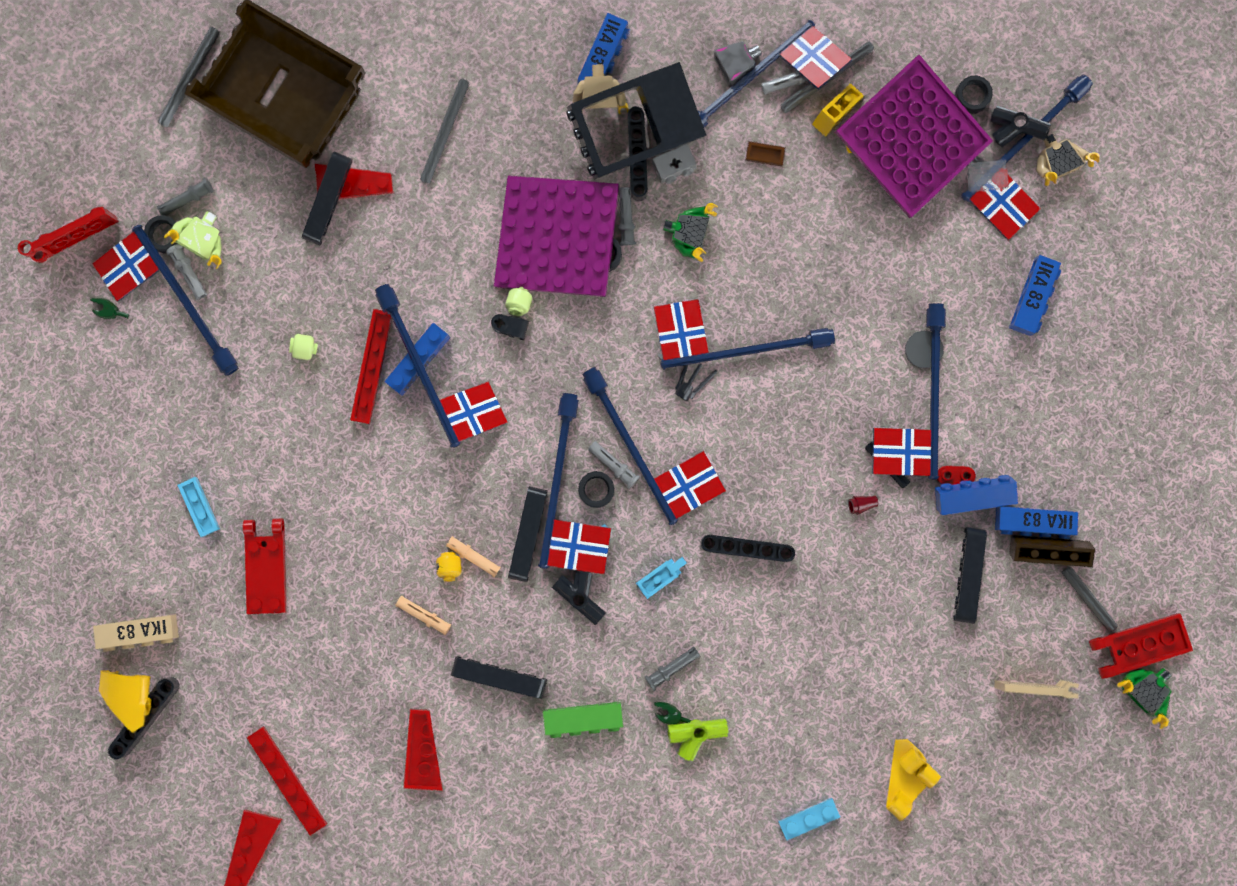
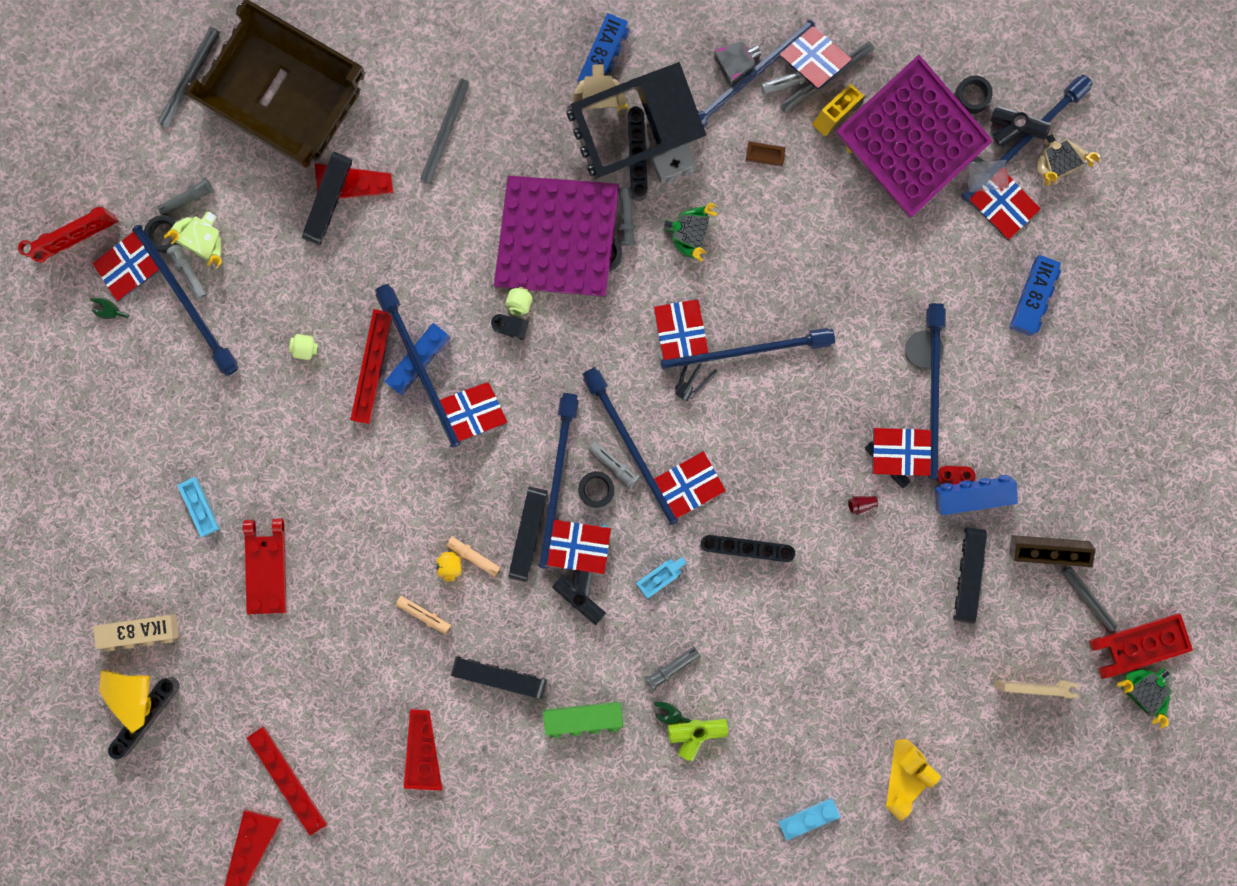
blue brick [995,507,1078,539] -> none

